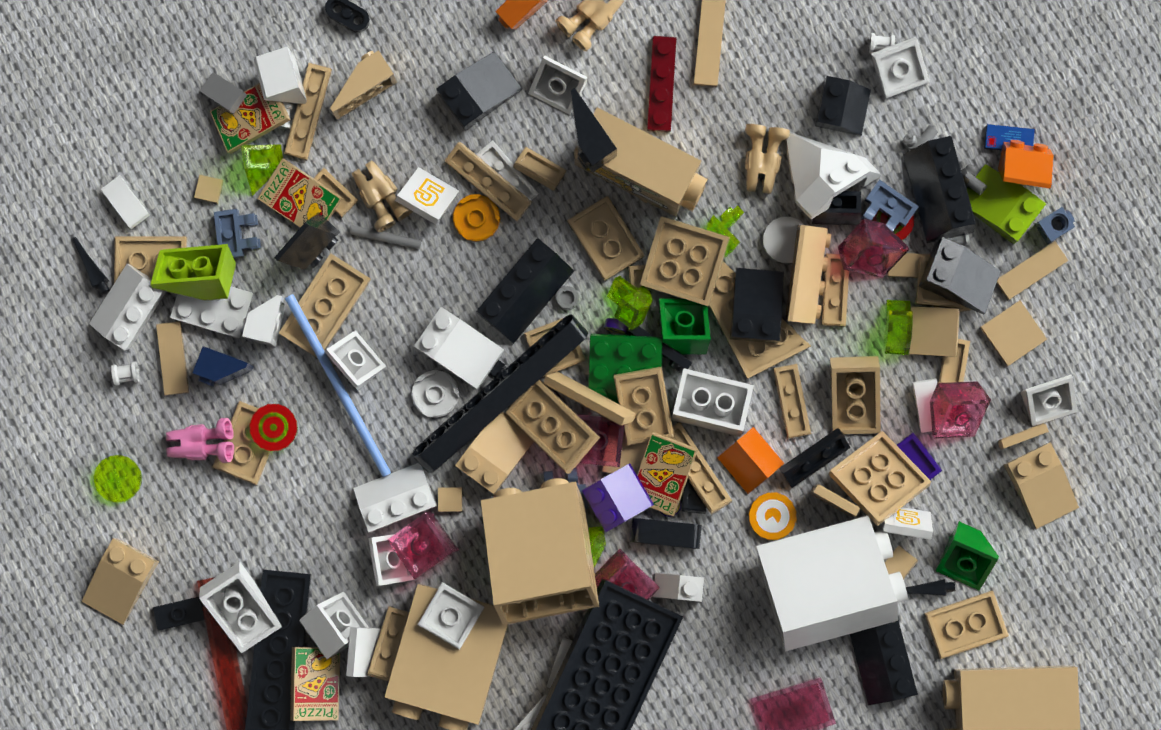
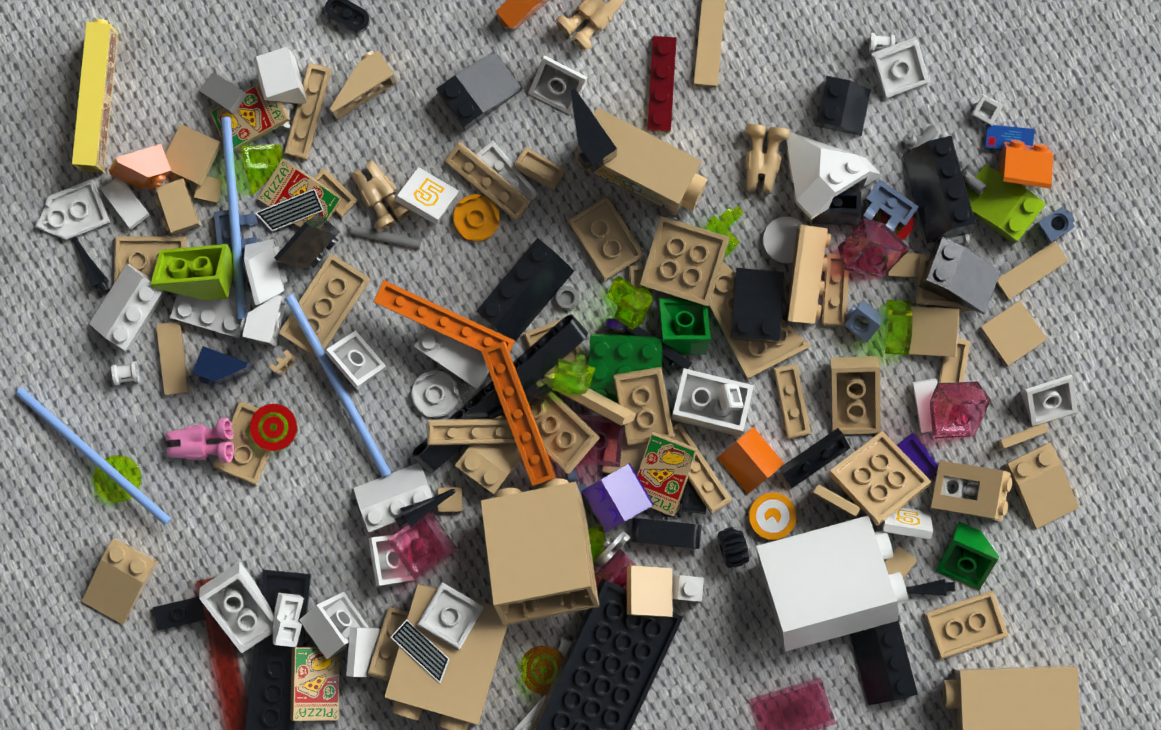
none -> light blue piece [15,387,171,526]
none -> white tile [35,178,110,240]
none -> light yellow brick [72,19,118,173]
none -> slope [108,144,171,191]
none -> tan brick [154,178,201,235]
none -> tan tile [165,124,222,186]
none -> light blue piece [221,117,247,320]
none -> white slope [244,239,288,305]
none -> sticker [255,188,324,231]
none -> tan tile [269,350,297,376]
none -> white slope [273,593,304,647]
none -> orange plate [373,280,515,353]
none -> sticker [390,619,450,684]
none -> black piece [395,489,456,528]
none -> tan tile [427,418,516,445]
none -> orange plate [481,341,556,486]
none -> black piece [489,383,551,419]
none -> clear neon green tile [520,645,564,694]
none -> clear neon green brick [552,353,595,395]
none -> light grey piece [595,531,630,567]
none -> tile [627,565,673,617]
none -> white slope [717,384,743,413]
none -> black gear [717,526,750,568]
none -> sand blue brick [844,300,886,343]
none -> tan brick [931,460,1012,522]
none -> white slope [971,94,1003,126]

